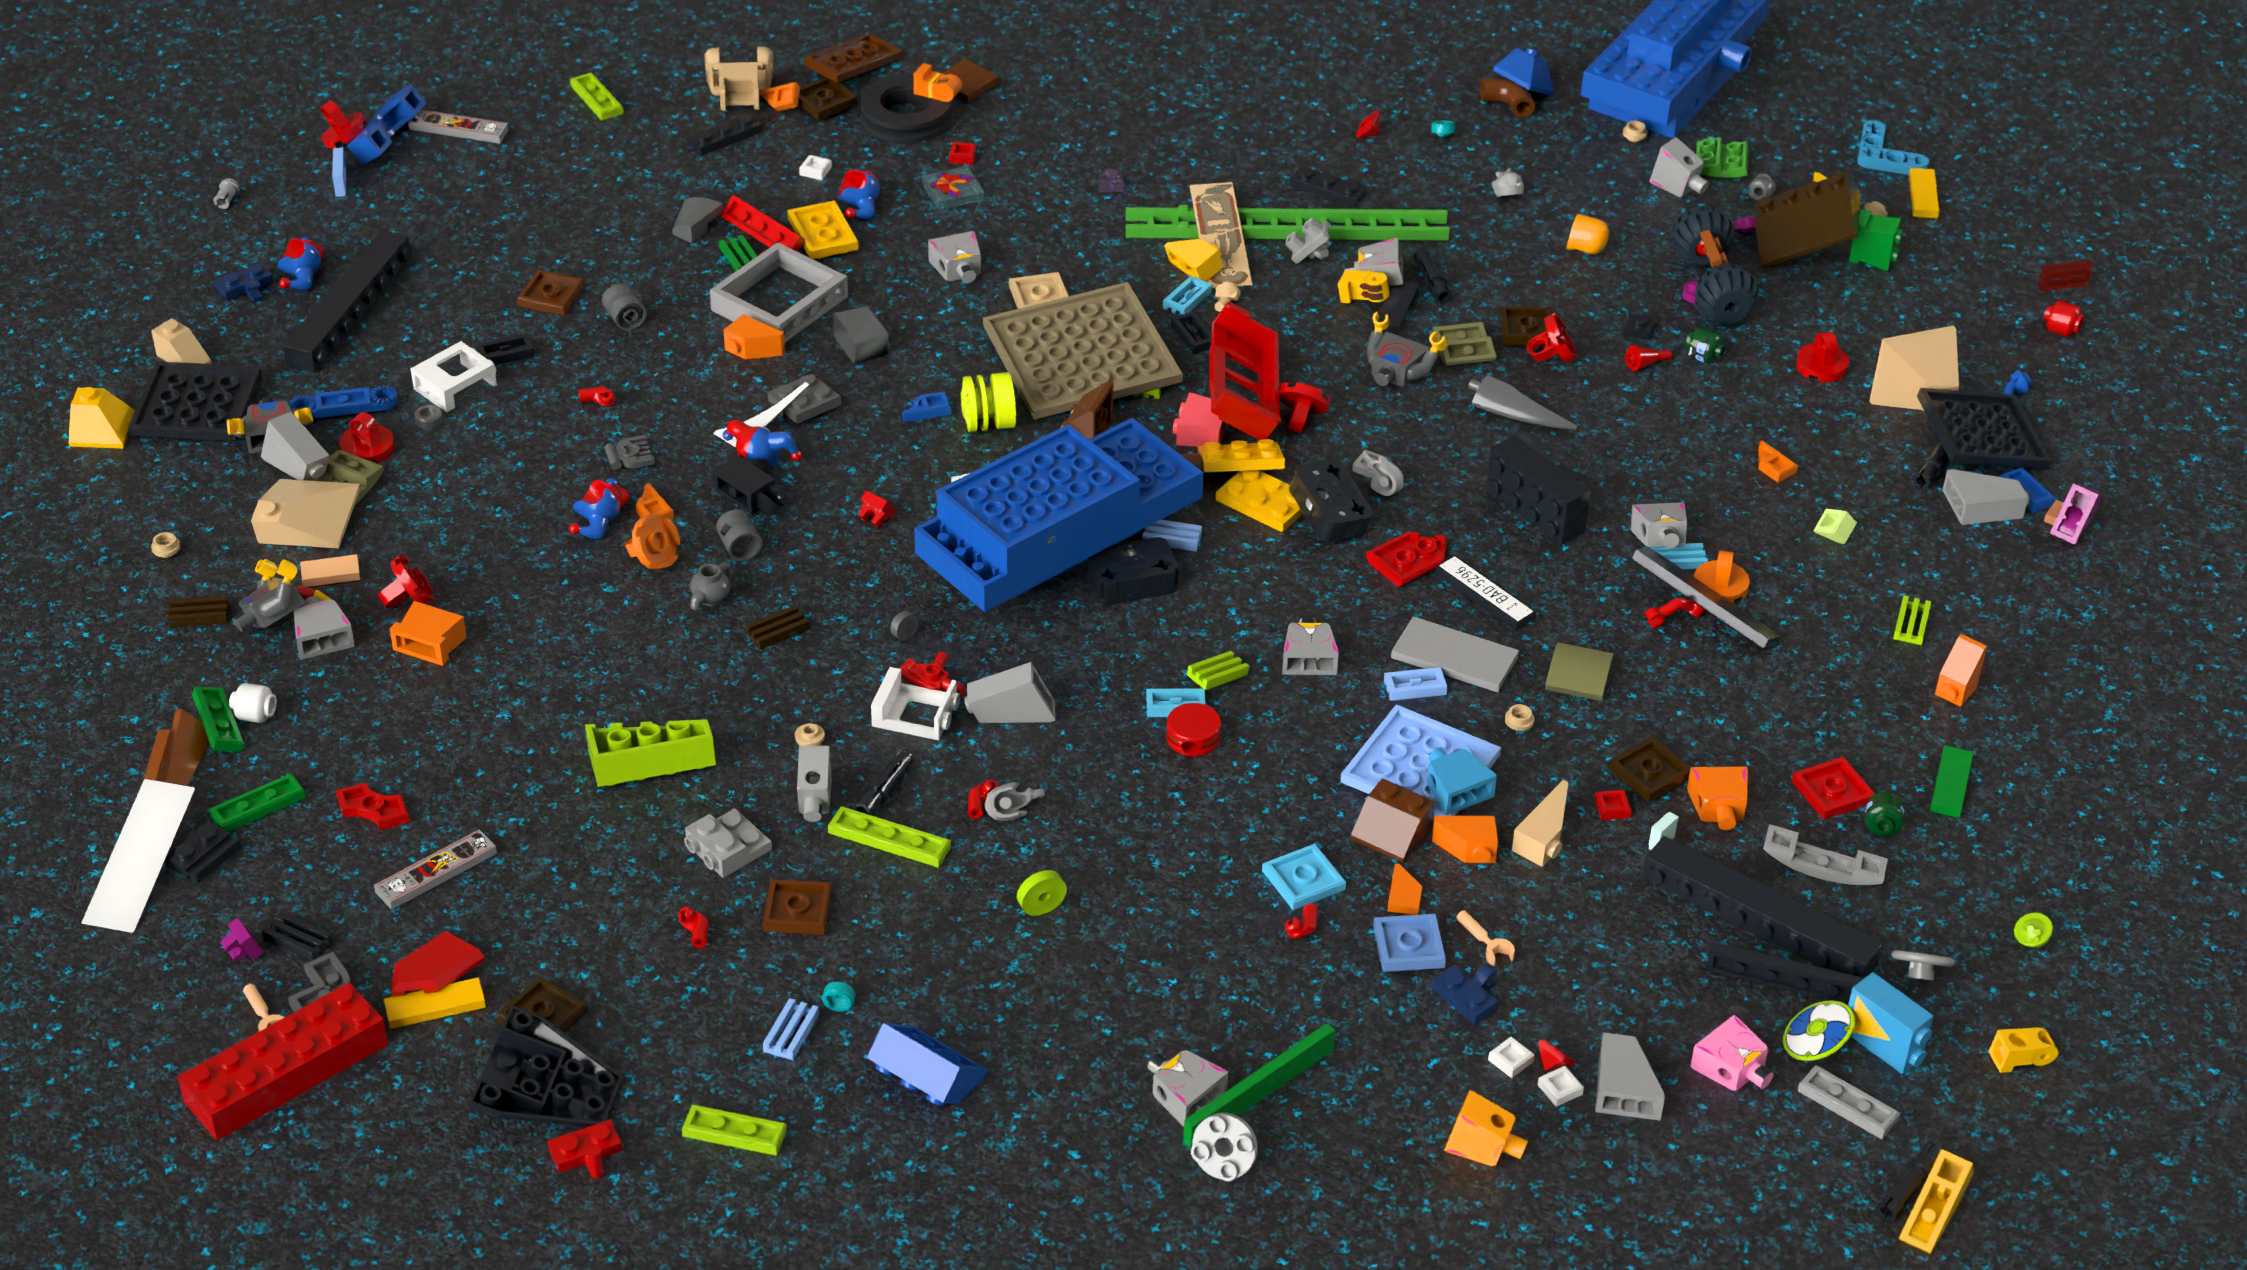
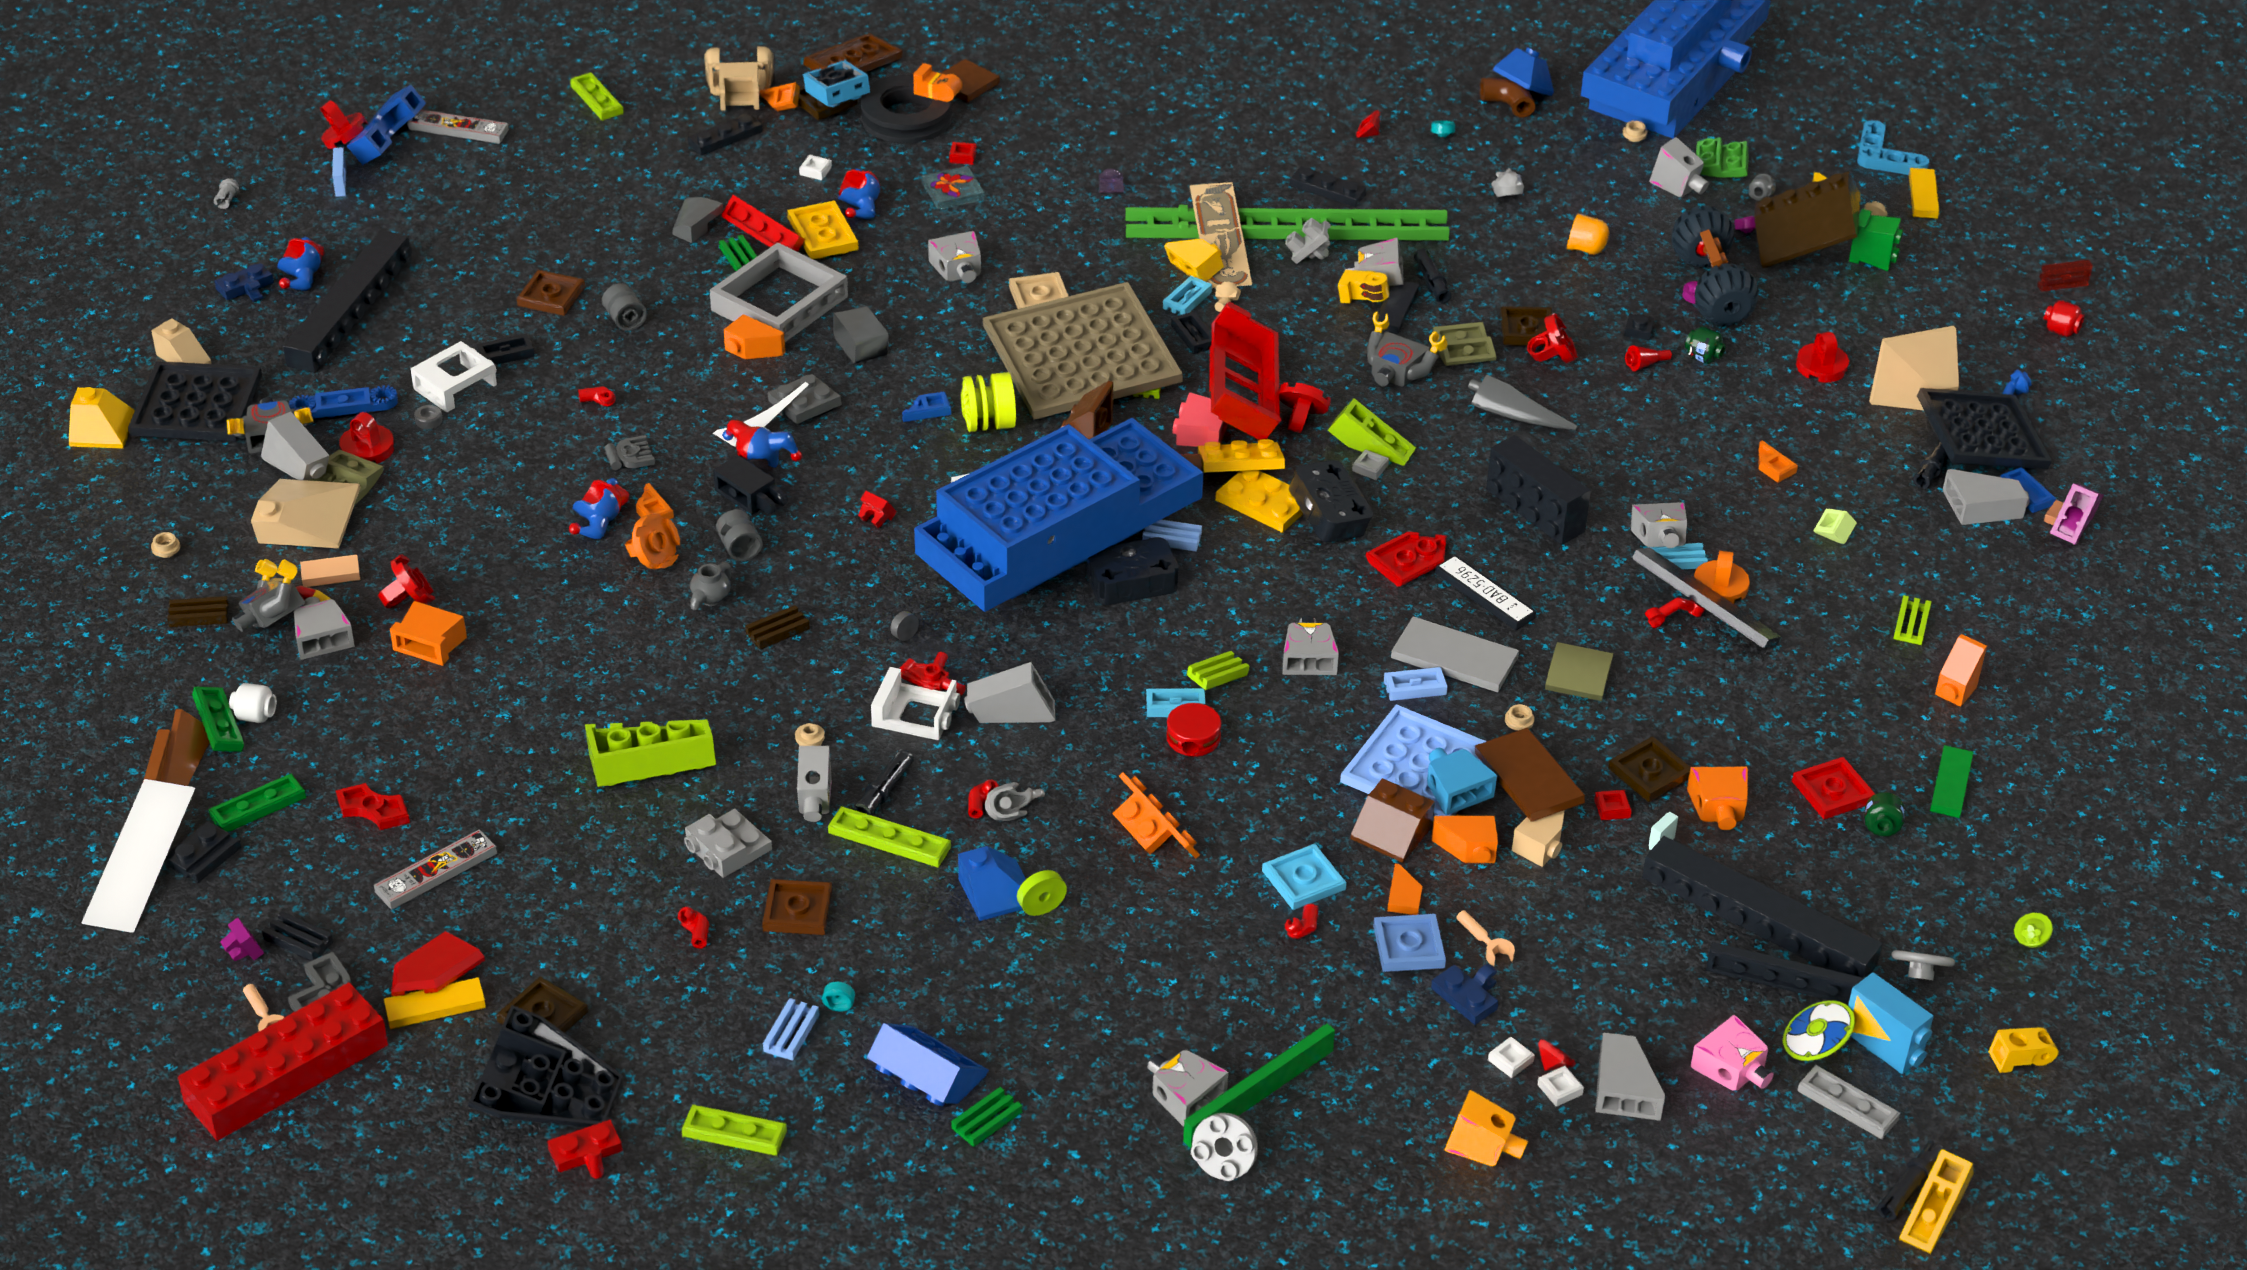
light grey piece [1362,450,1404,496] -> none
light grey slope [1763,824,1888,885] -> none
none -> dark azure piece [803,60,870,107]
none -> green tile [951,1087,1022,1147]
none -> blue slope [958,846,1026,921]
none -> orange bracket [1112,772,1200,859]
none -> lime slope [1328,398,1416,466]
none -> reddish brown tile [1475,728,1585,822]

